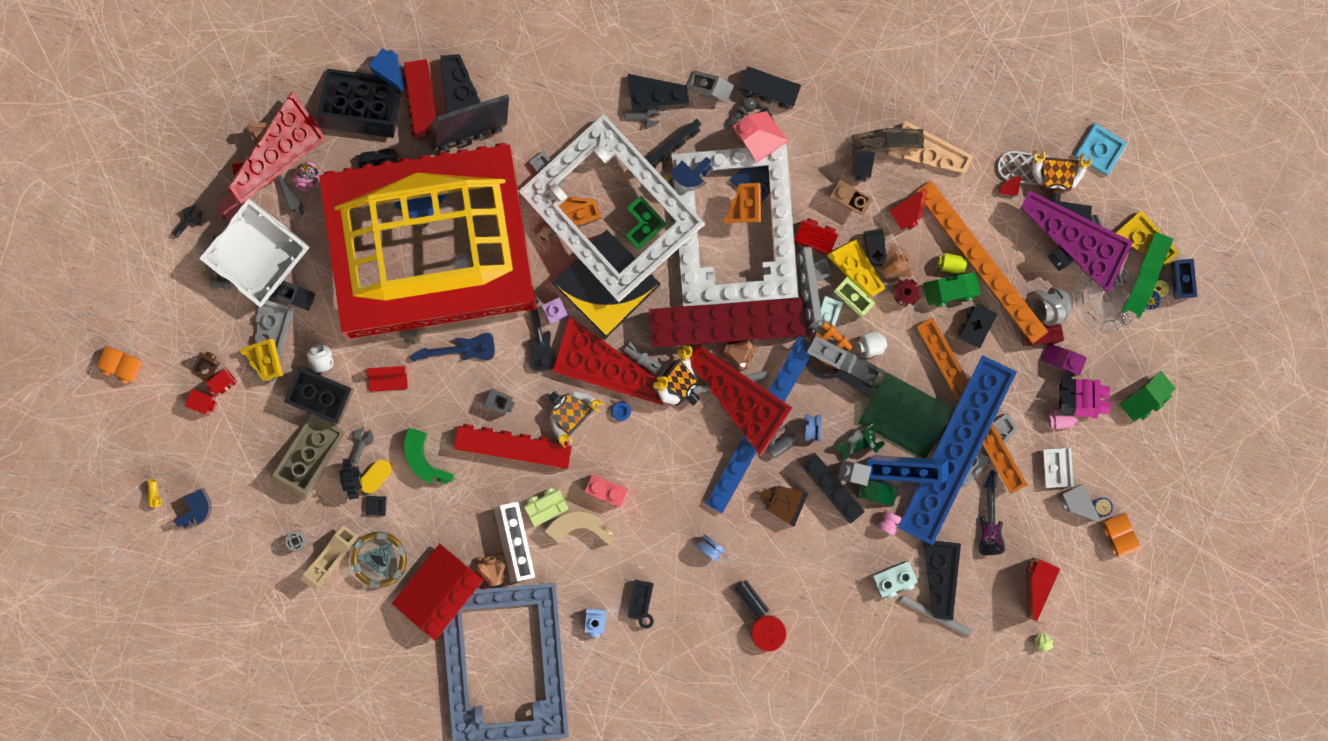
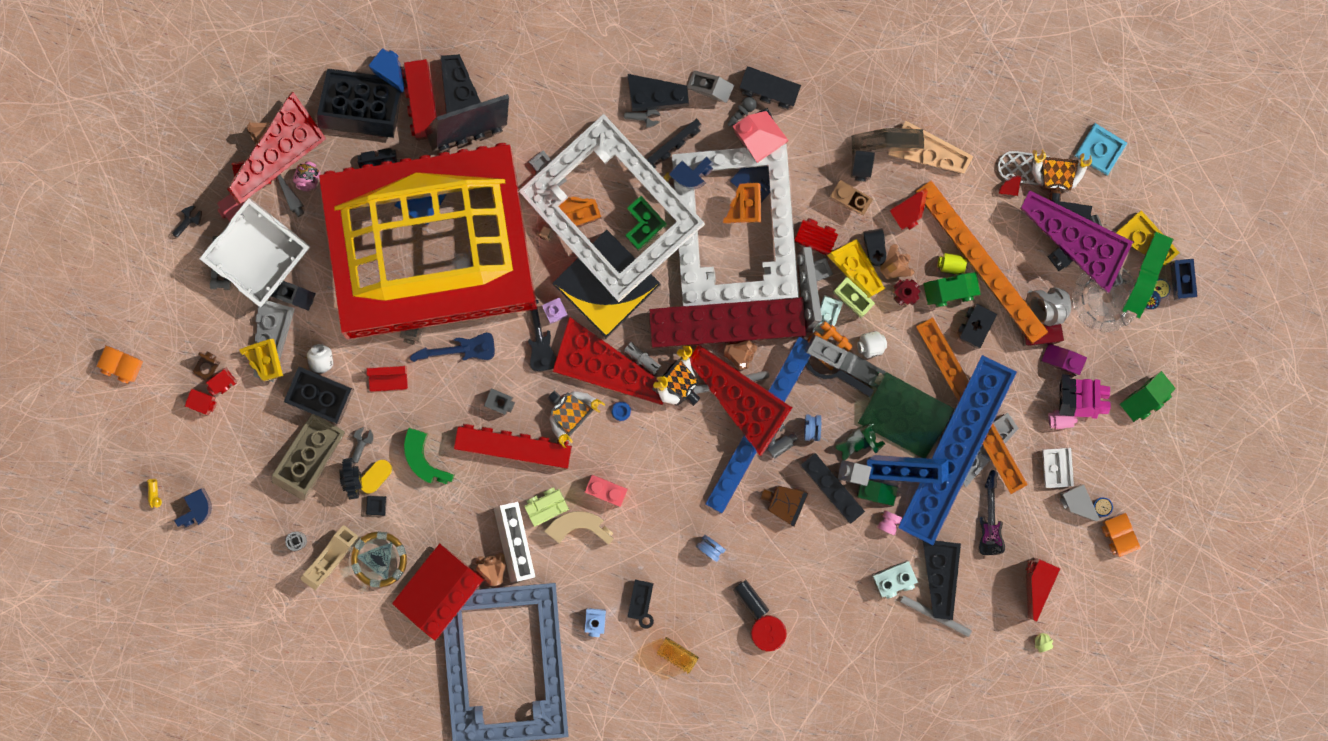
none -> clear yellow brick [657,637,699,674]

